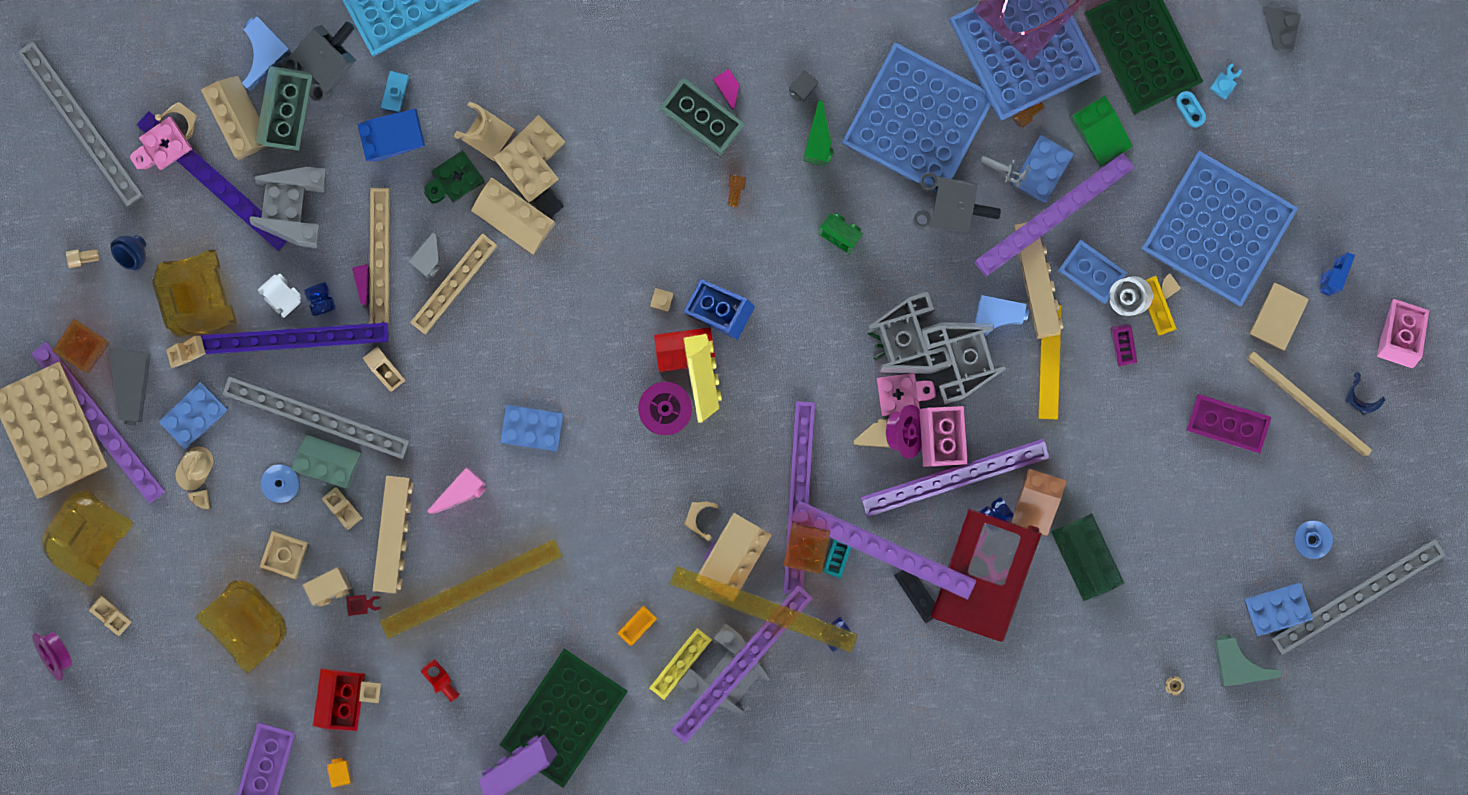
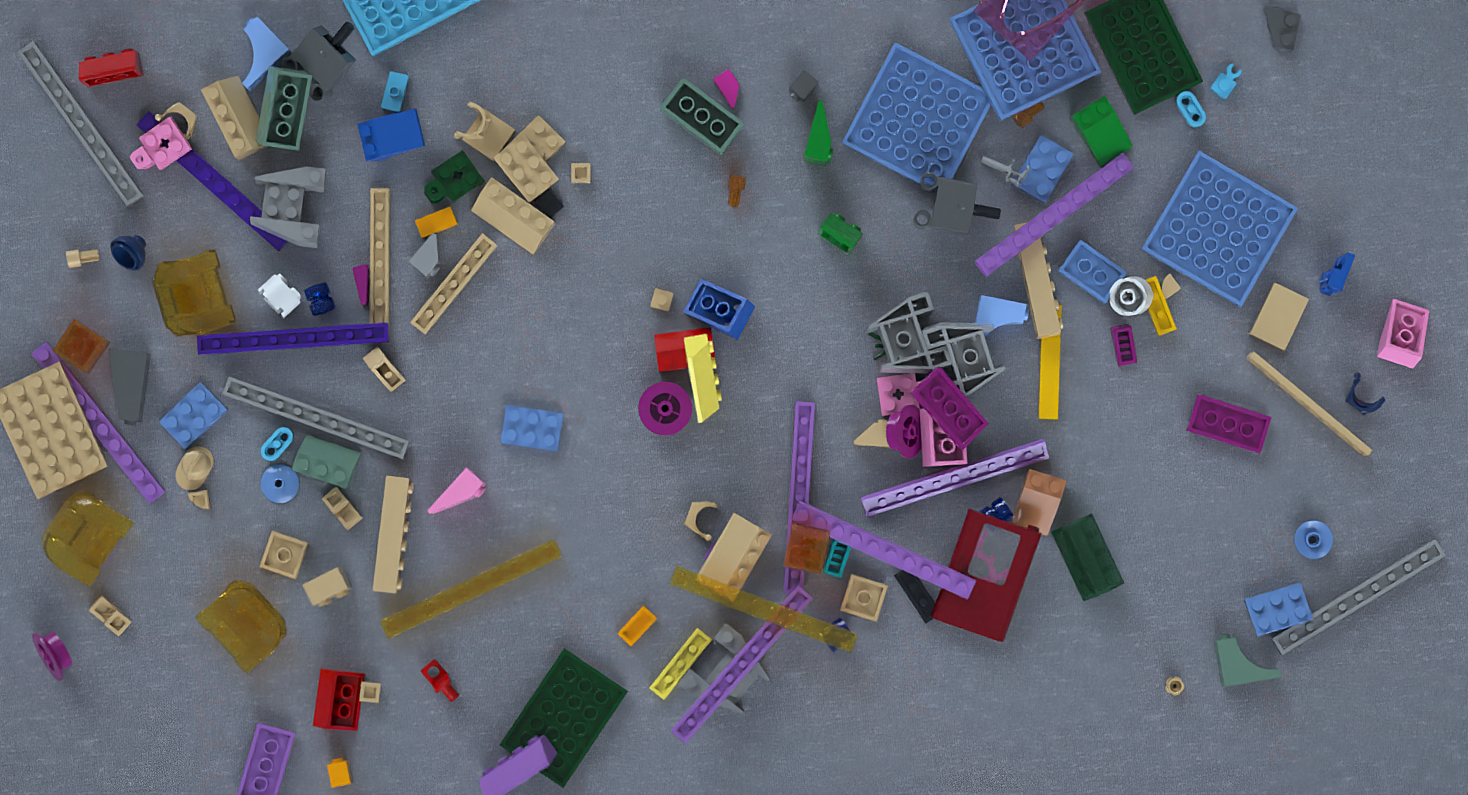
tan slope [166,336,206,368] -> none
dark red plate [346,595,381,616] -> none
none -> red slope [78,49,144,87]
none -> medium azure plate [261,427,294,461]
none -> light orange tile [415,207,458,239]
none -> tan plate [571,163,591,183]
none -> tan plate [840,574,888,622]
none -> magenta plate [911,367,989,450]

